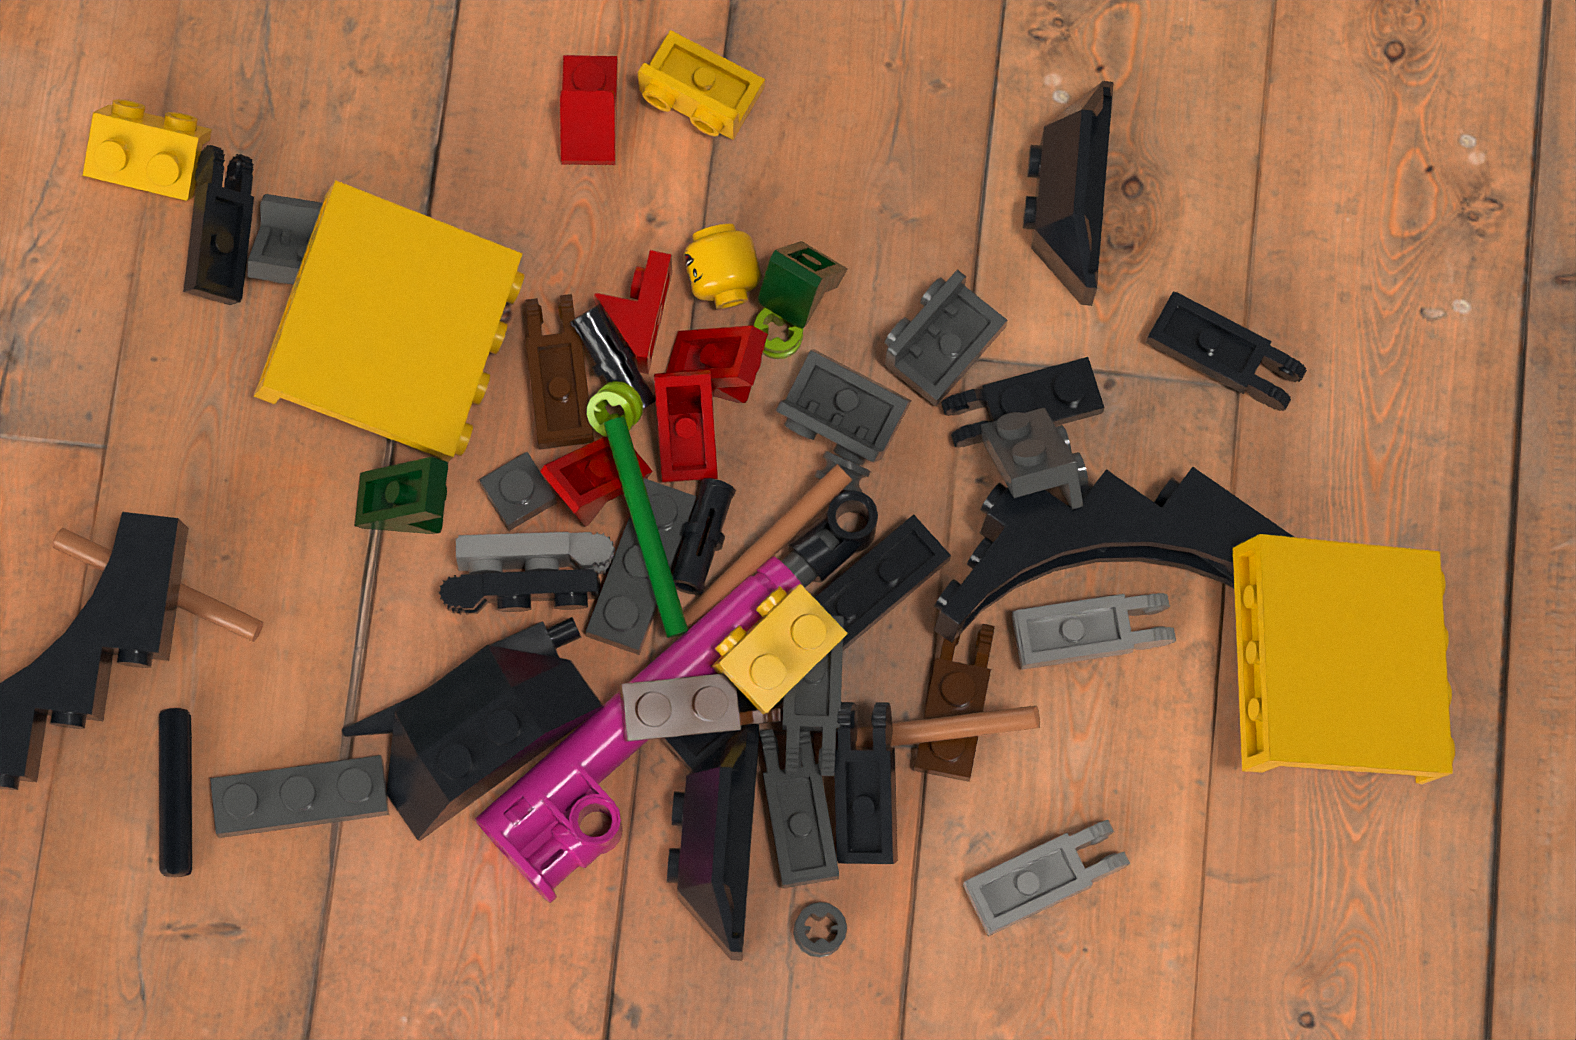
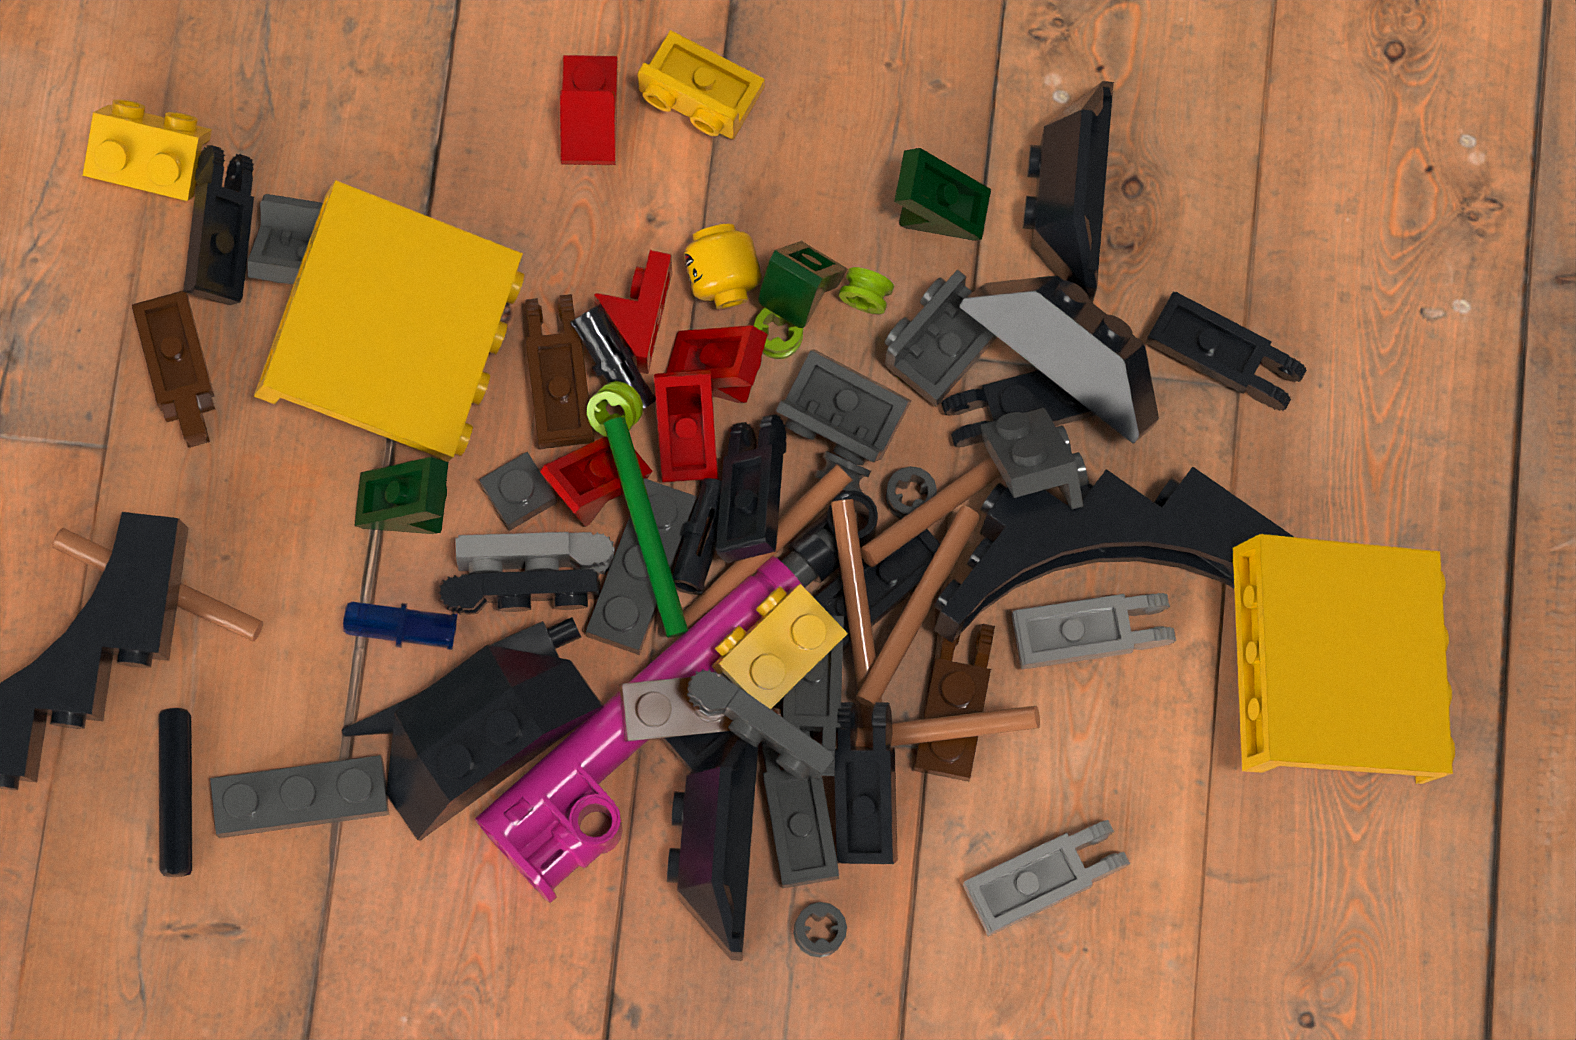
none -> reddish brown hinge [132,291,215,448]
none -> clear blue axle [343,602,458,651]
none -> dark grey hinge [687,669,834,781]
none -> black hinge [716,414,787,563]
none -> nougat bar [831,499,882,727]
none -> lime bush [839,267,894,314]
none -> nougat bar [855,506,981,709]
none -> nougat bar [860,456,1001,567]
none -> dark grey bush [886,466,937,520]
none -> dark green slope [894,148,991,241]
none -> wedge [959,275,1159,444]

